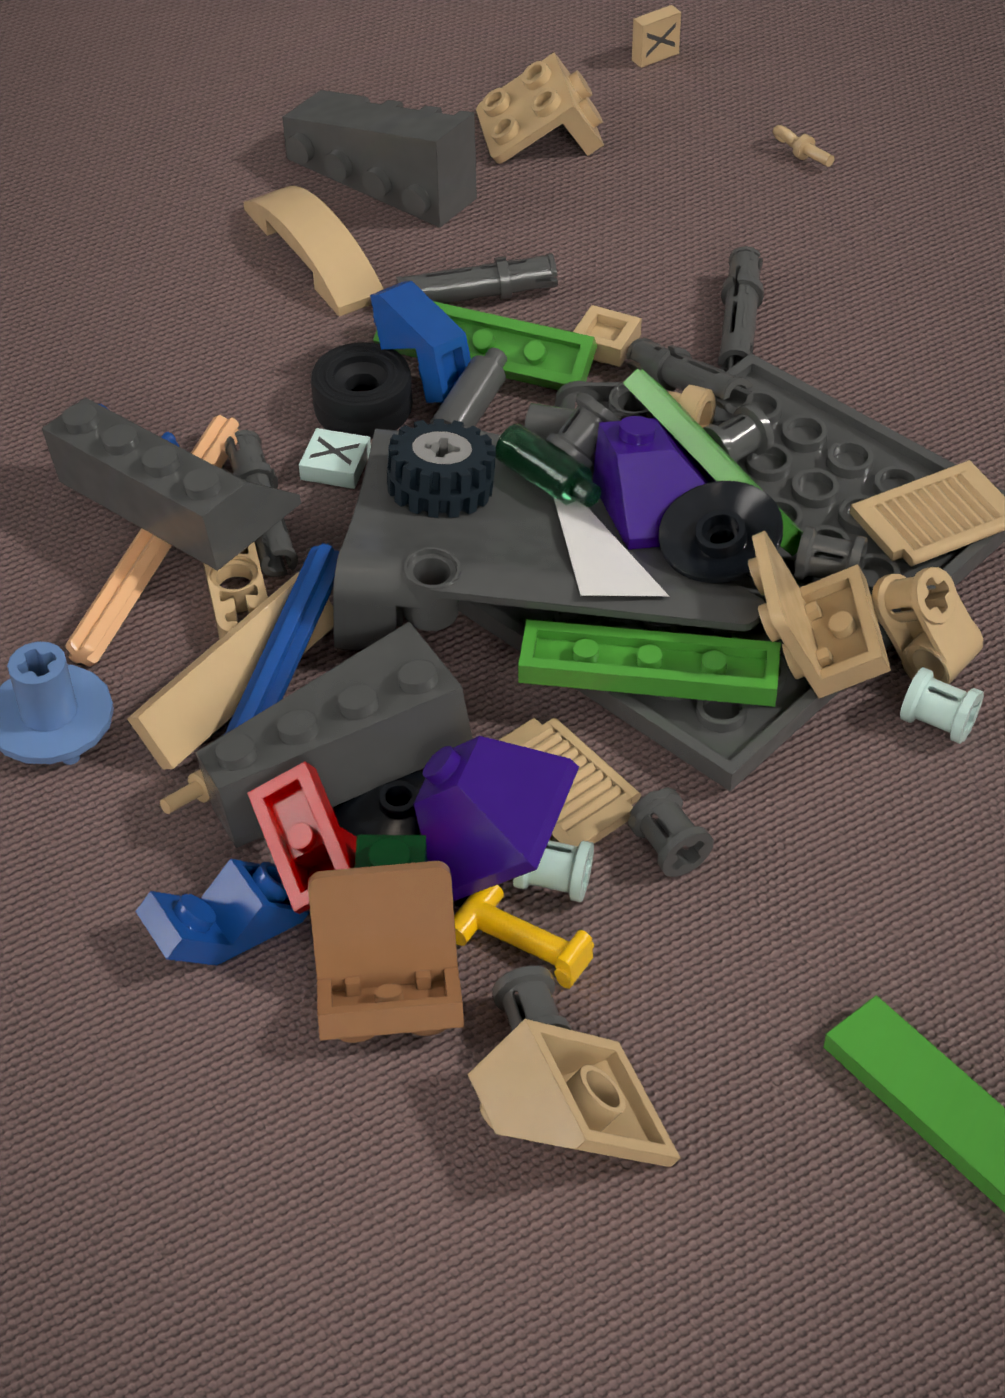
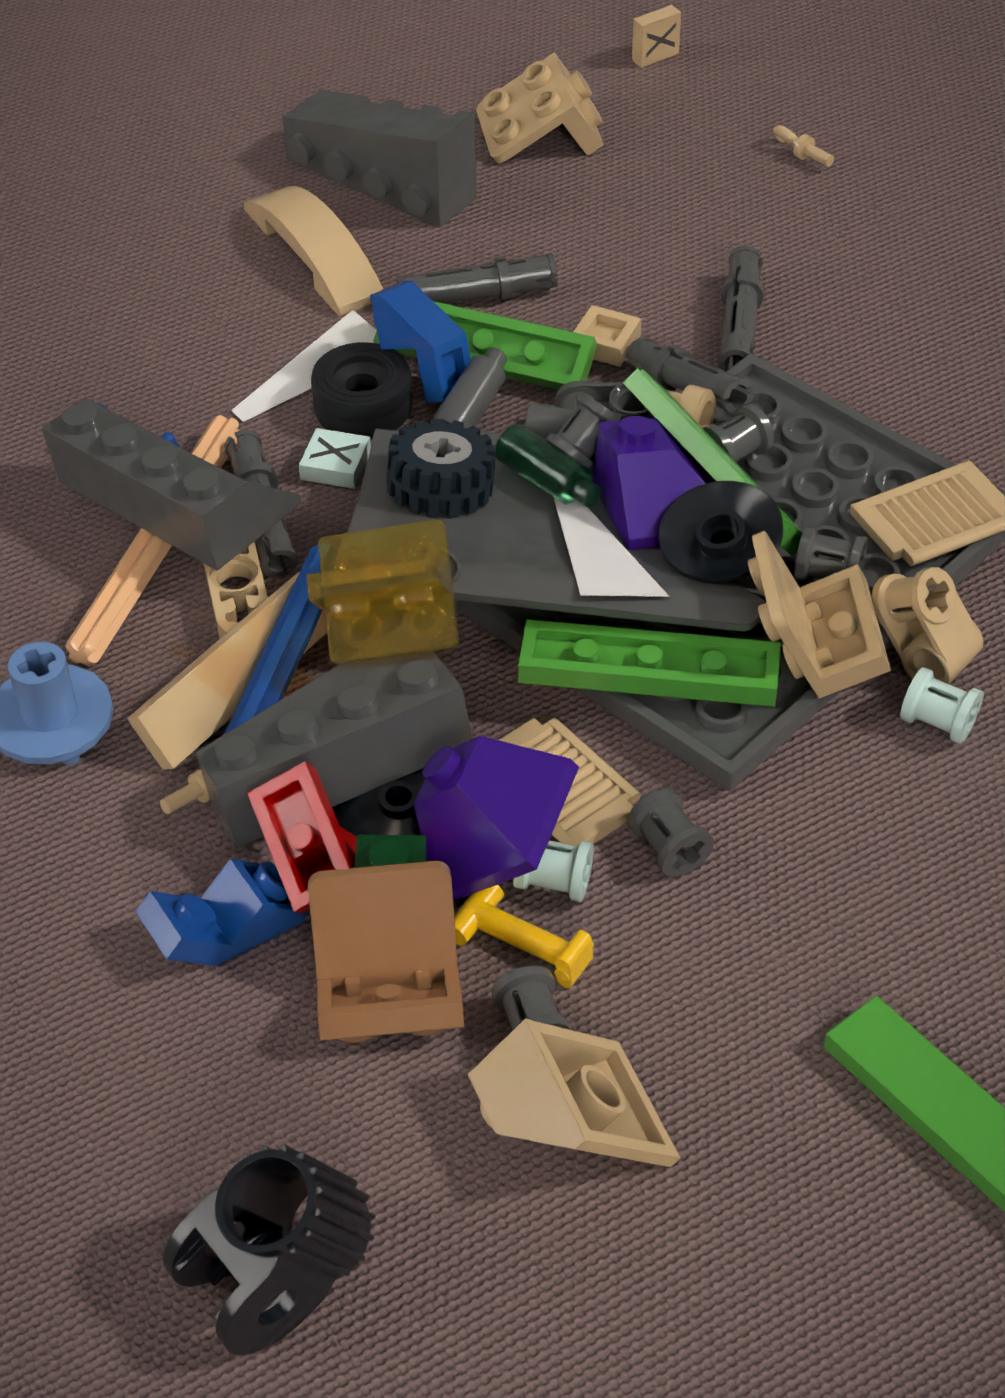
none -> black piece [163,1144,376,1355]
none -> white sticker [231,310,377,422]
none -> clear yellow bracket [306,519,459,664]

